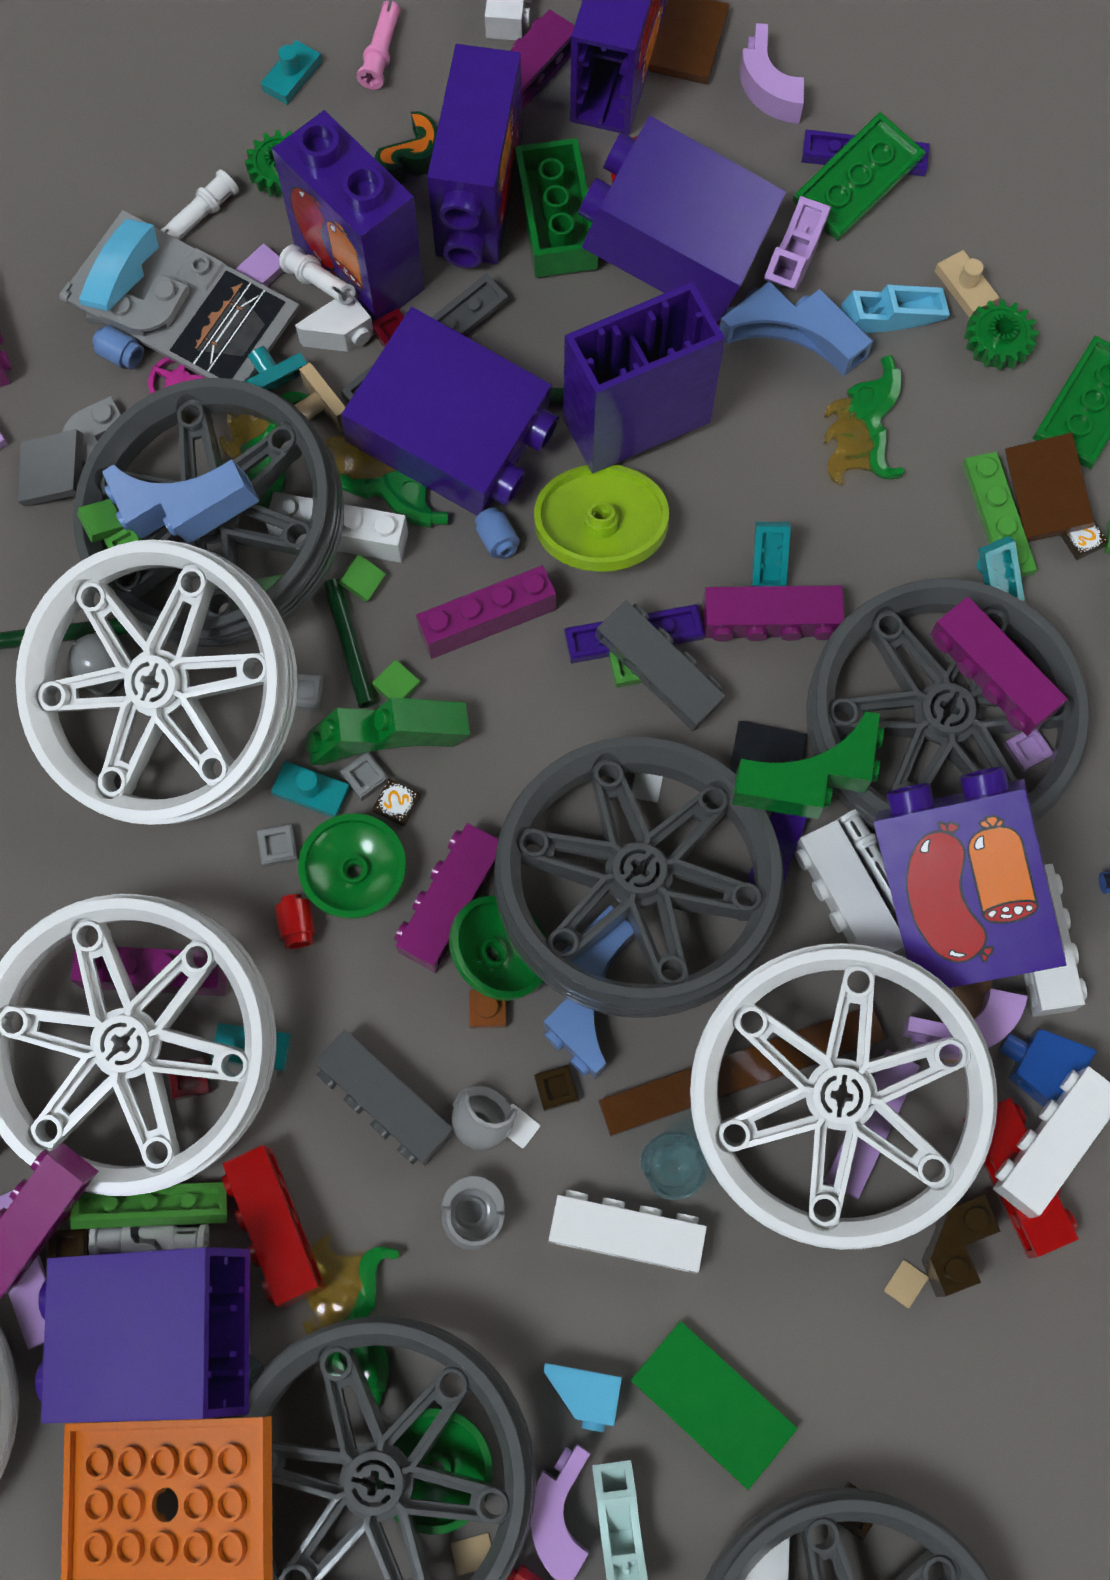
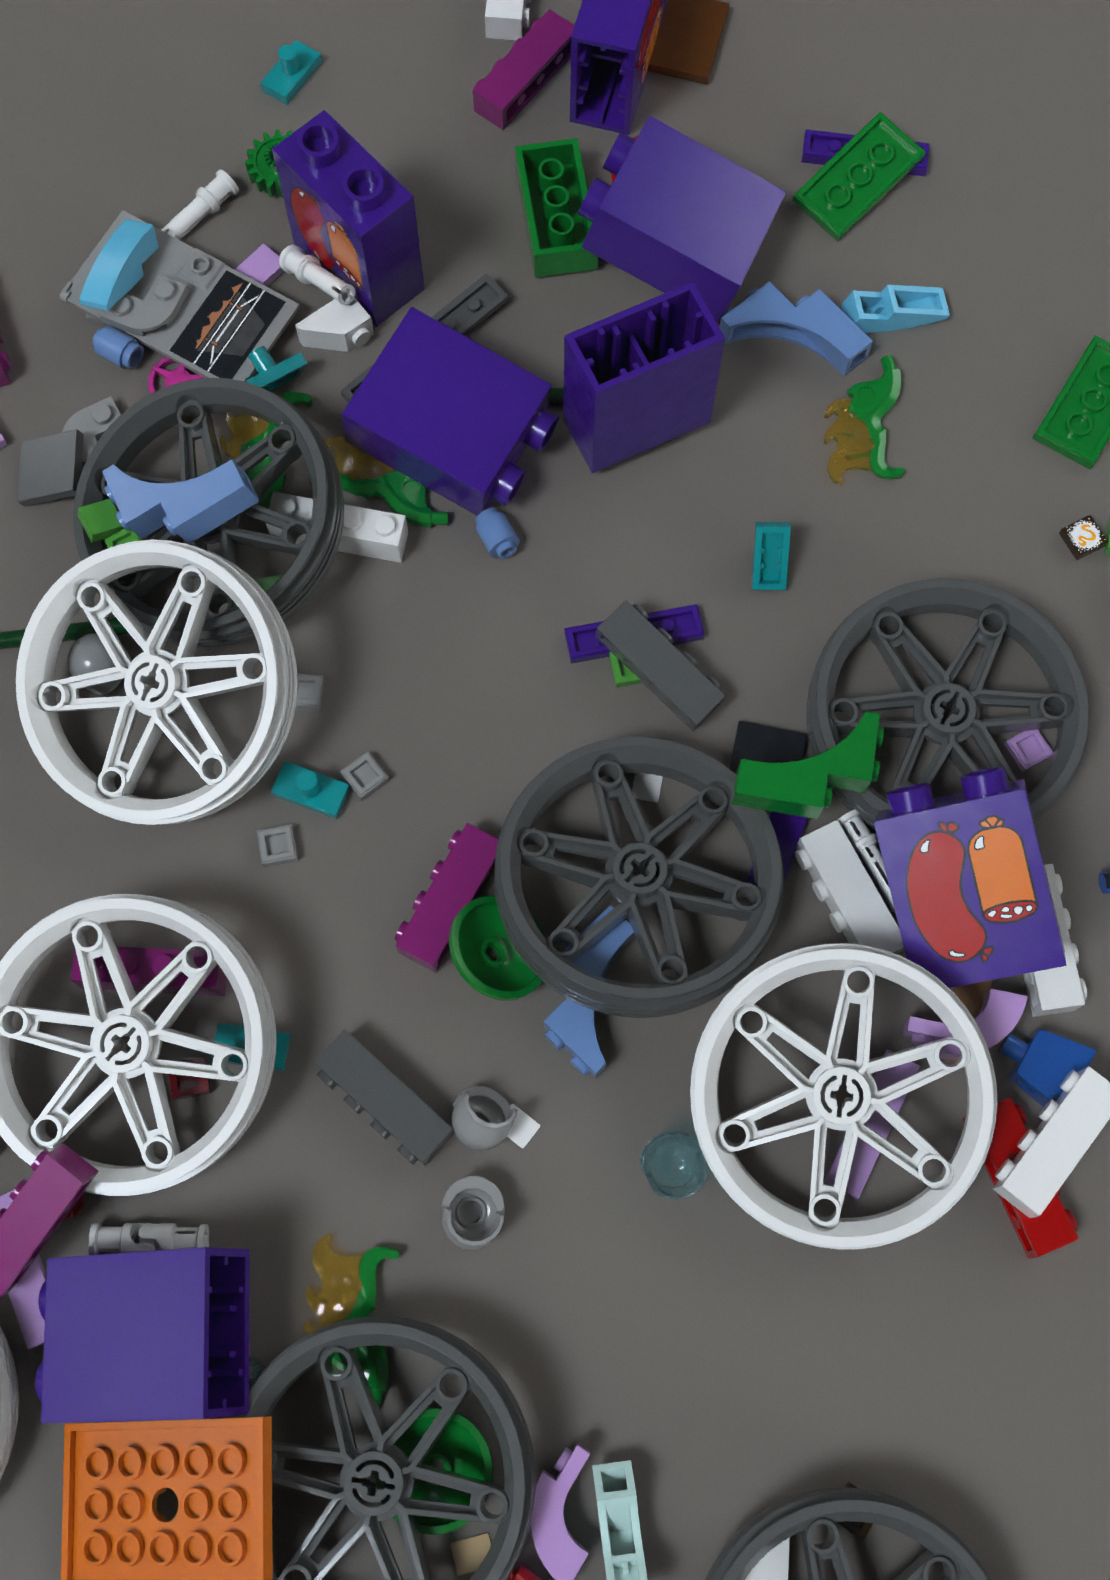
dark brown tile [48,1229,90,1258] -> none
bright green plate [70,1182,227,1230] -> none
red brick [222,1145,327,1308] -> none
red brick [274,894,316,949] -> none
tan tile [294,362,346,432] -> none
green dish [298,813,406,919] -> none
green arch [306,697,470,766] -> none
dark green piece [323,579,375,708] -> none
bright green tile [338,554,386,602] -> none
bright pink pin [356,1,401,90] -> none
dark red tile [372,308,404,348] -> none
bright green tile [372,659,421,700] -> none
tile [373,778,421,826] -> none
dark green animal [375,111,438,184] -> none
magenta brick [416,565,556,659] -> none
dark purple brick [427,44,522,268] -> none
dark orange plate [469,990,506,1029] -> none
lime dish [534,464,669,572] -> none
dark brown tile [534,1065,579,1112] -> none
medium azure slope [544,1363,622,1432] -> none
white brick [548,1190,707,1274] -> none
reddish brown tile [598,1008,886,1137] -> none
green tile [630,1321,798,1490] -> none
magenta brick [703,585,844,642] -> none
lavender arch [740,23,804,124] -> none
lavender arch [764,196,831,291] -> none
tan sticker [884,1260,928,1308] -> none
dark brown brick [921,1195,1001,1297] -> none
magenta brick [930,596,1067,737] -> none
tan tile [935,250,1000,318] -> none
bright green plate [962,451,1037,578] -> none
green gear [964,299,1039,370] -> none
teal tile [976,536,1025,601] -> none
reddish brown tile [1005,432,1094,542] -> none

